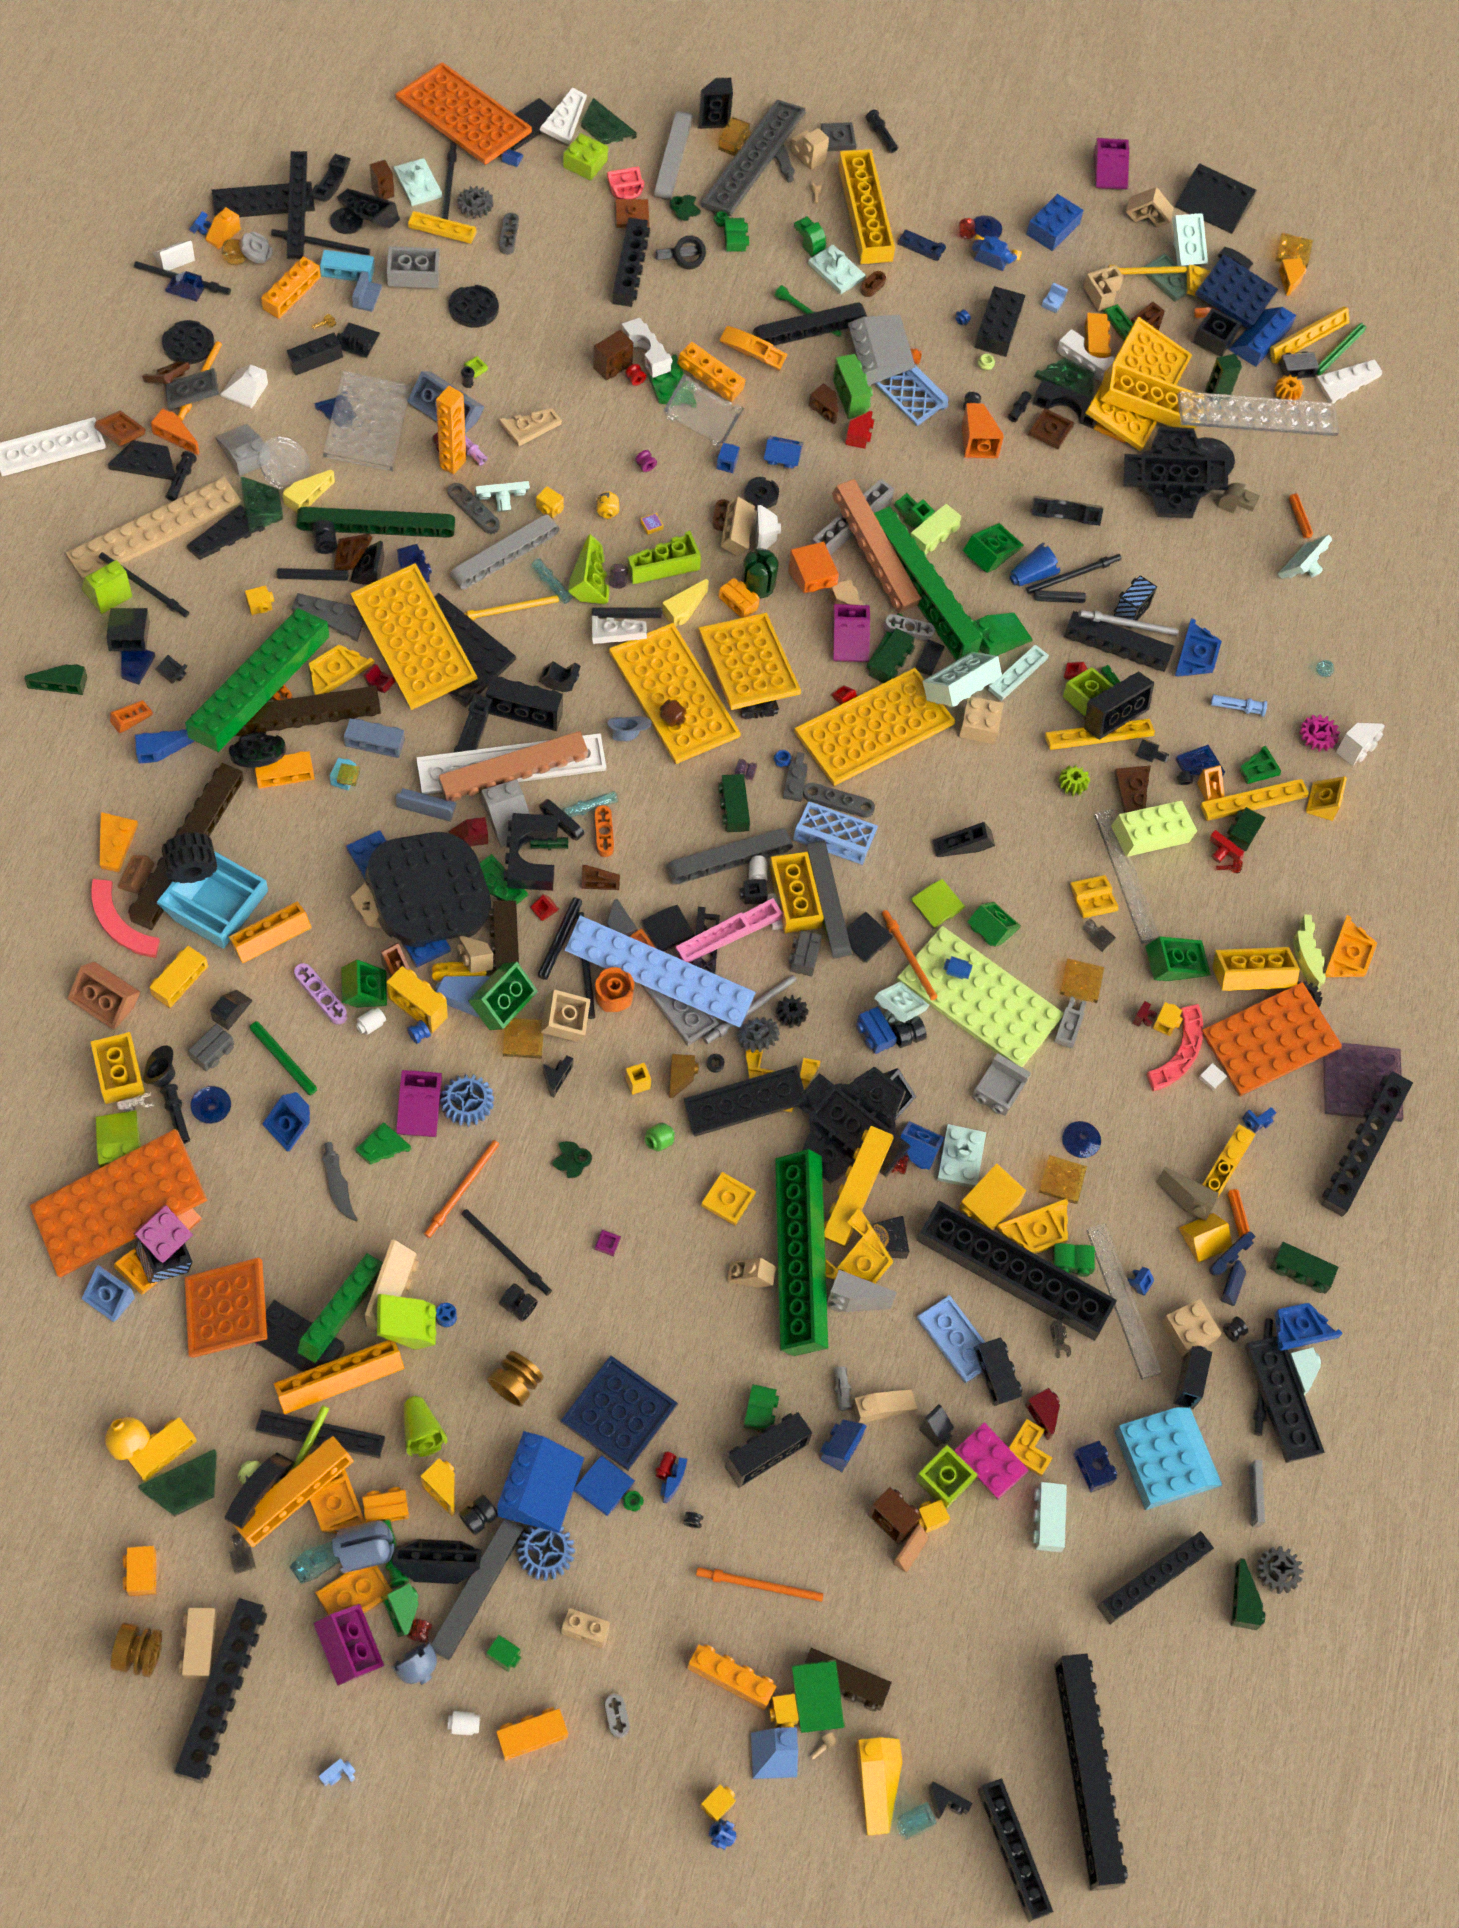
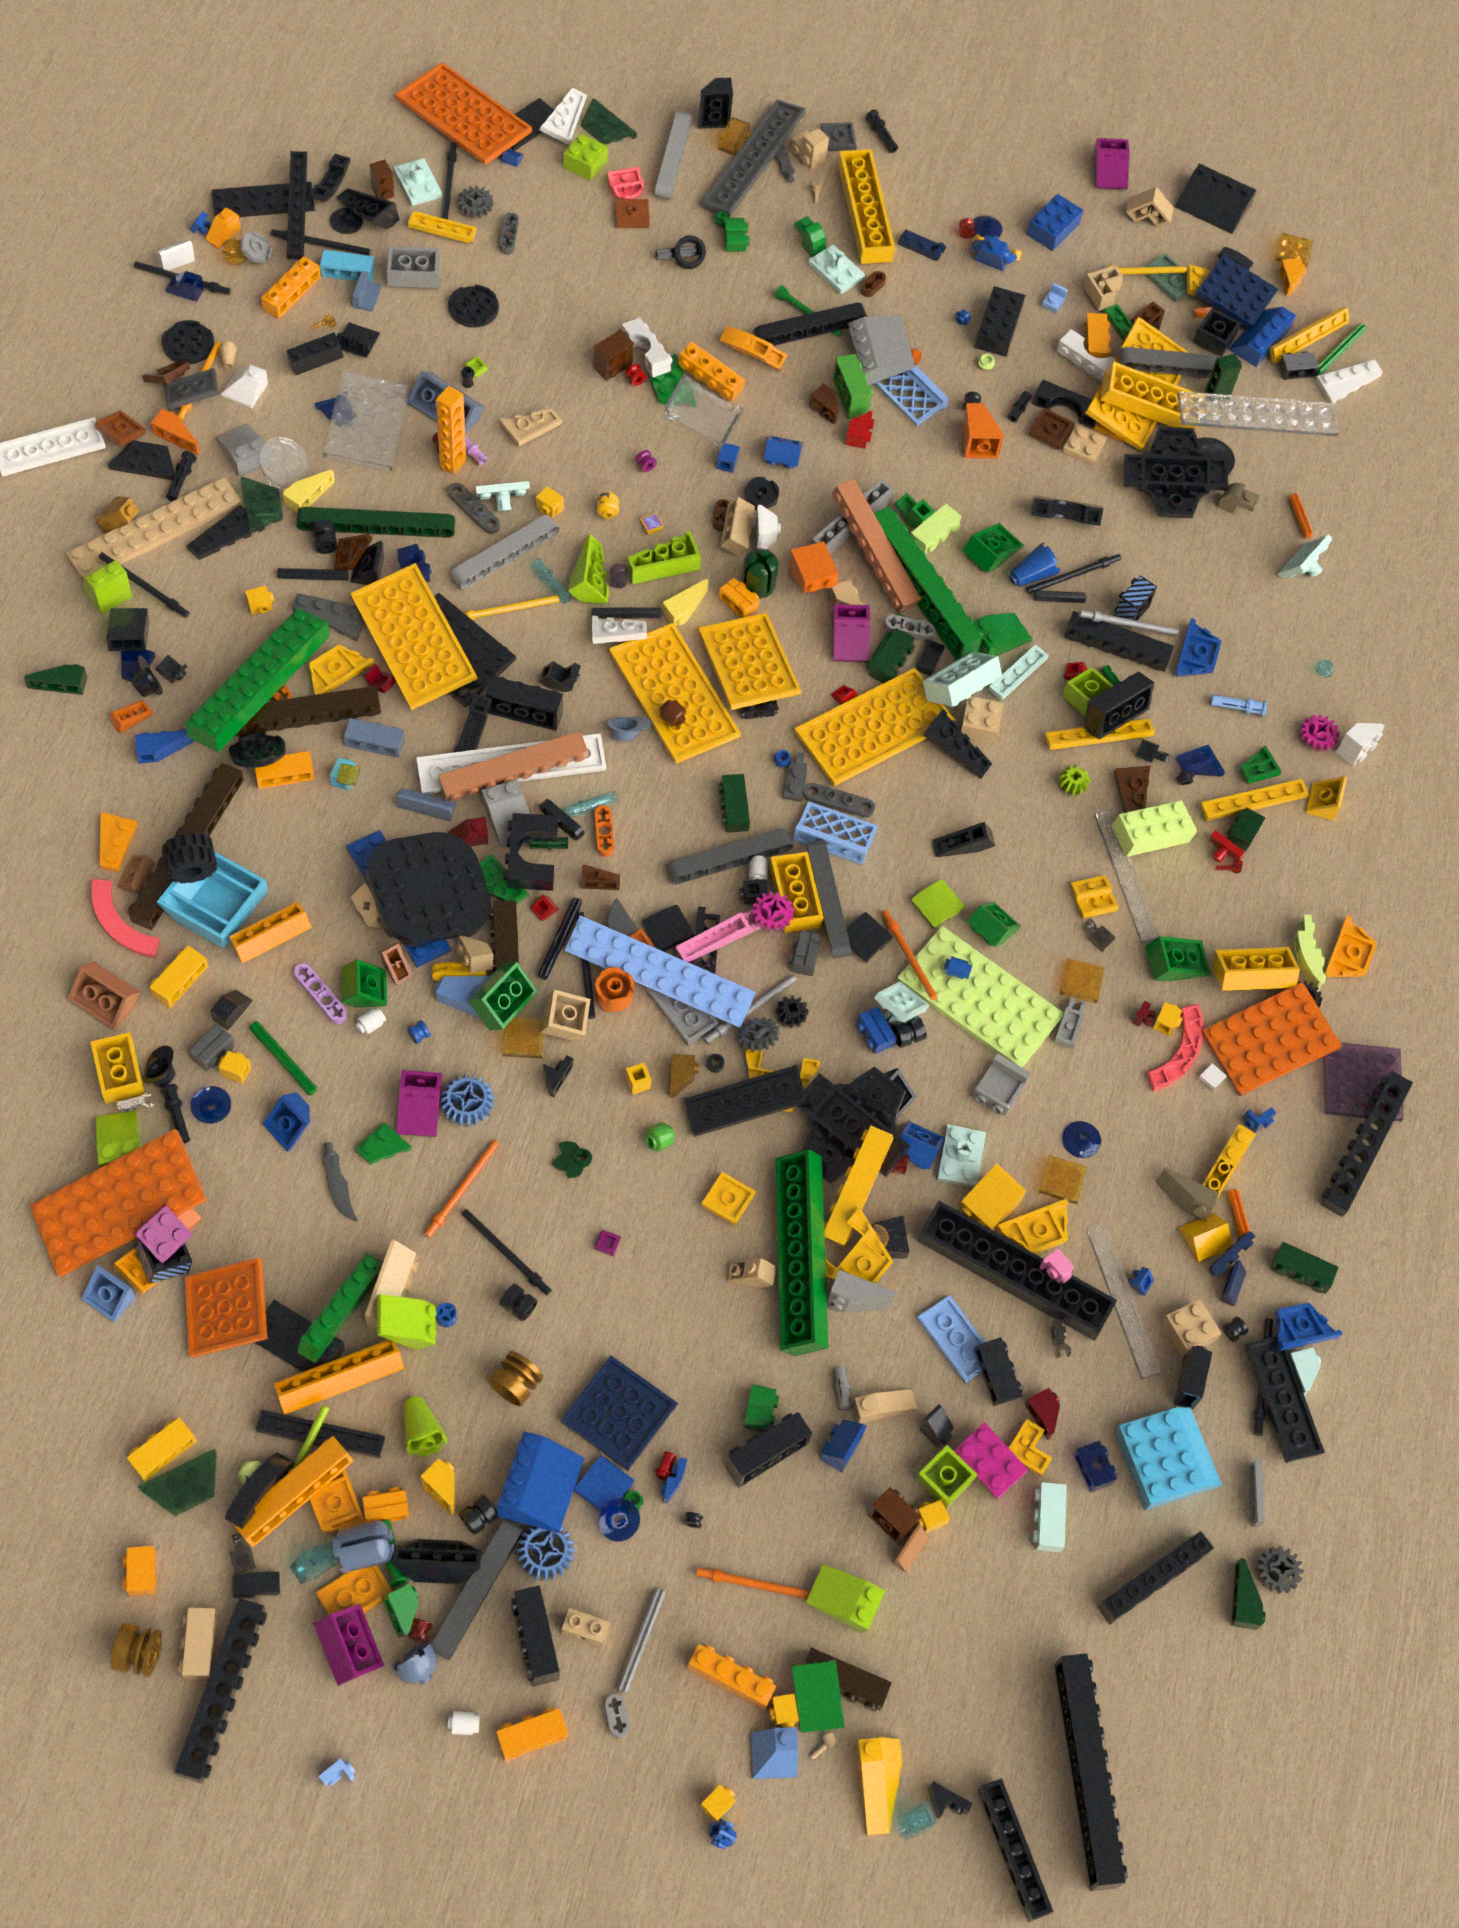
yellow cylinder [105,1417,150,1460] -> none
yellow brick [386,966,448,1033] -> none
green brick [486,1635,522,1672] -> none
black brick [612,217,651,307] -> none
dark green plate [669,195,701,221] -> none
clear purple wheel [735,758,757,781] -> none
clear green wing [1034,358,1094,399] -> none
green brick [1052,1243,1095,1277] -> none
light aqua plate [1172,214,1208,266] -> none
light orange slope [1197,765,1225,801] -> none
light orange gear [1274,374,1304,404] -> none
none -> pearl gold slope [95,496,139,534]
none -> black piece [132,655,163,697]
none -> yellow brick [218,1051,251,1084]
none -> tan cone [219,342,237,369]
none -> black slope [232,1572,280,1598]
none -> black brick [511,1585,560,1687]
none -> clear blue dish [598,1498,640,1542]
none -> light grey axle [617,1588,666,1693]
none -> dark pink gear [752,891,794,932]
none -> lime slope [805,1564,886,1633]
none -> black wing [923,709,992,779]
none -> bright pink brick [1040,1249,1074,1283]
none -> tan plate [1063,424,1108,465]
none -> dark grey beam [1117,347,1219,378]

